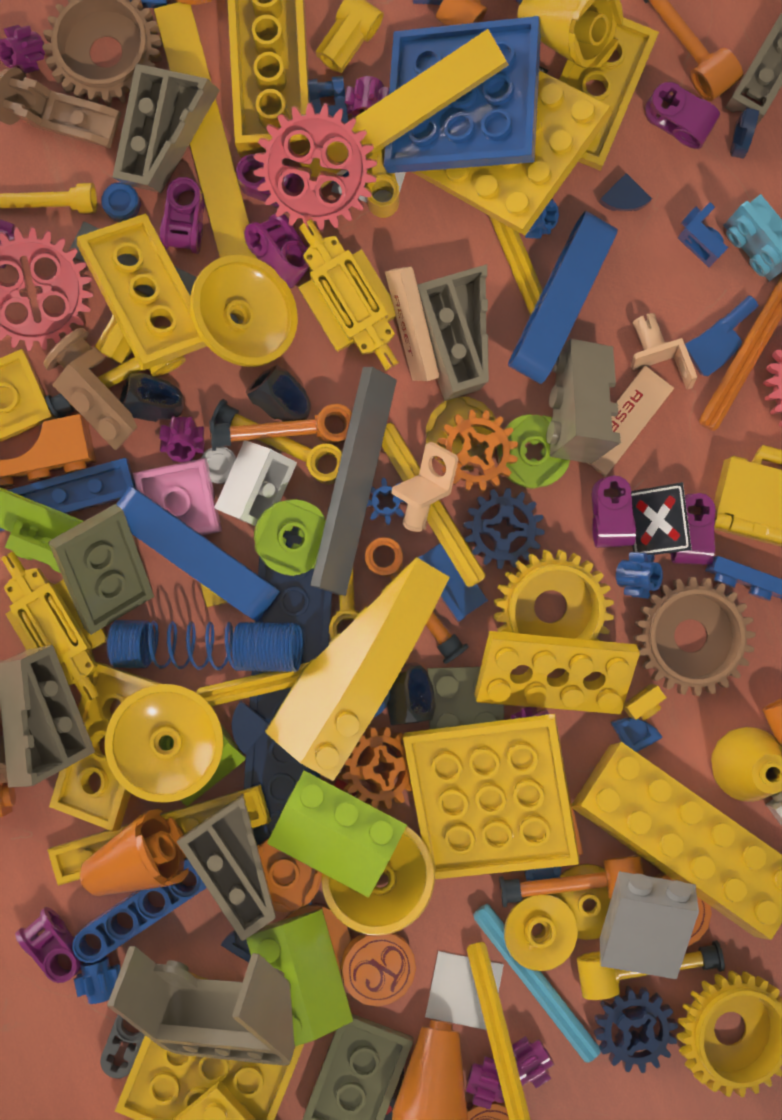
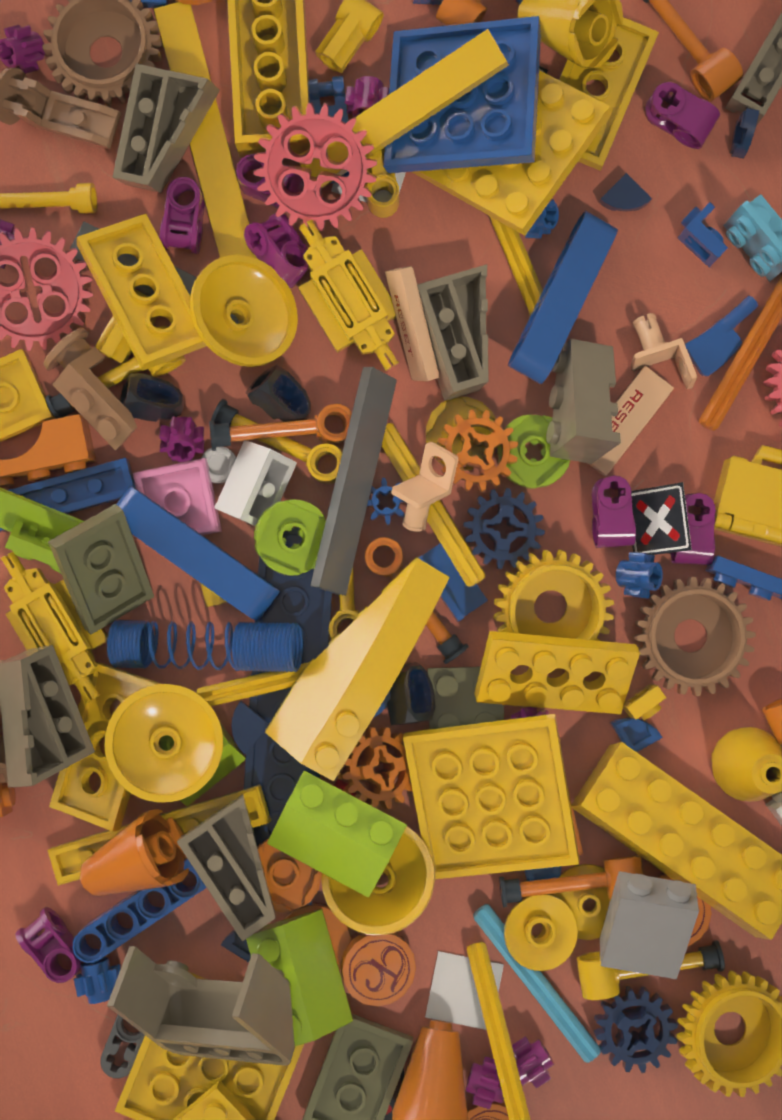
blue tile [102,182,141,222] -> none

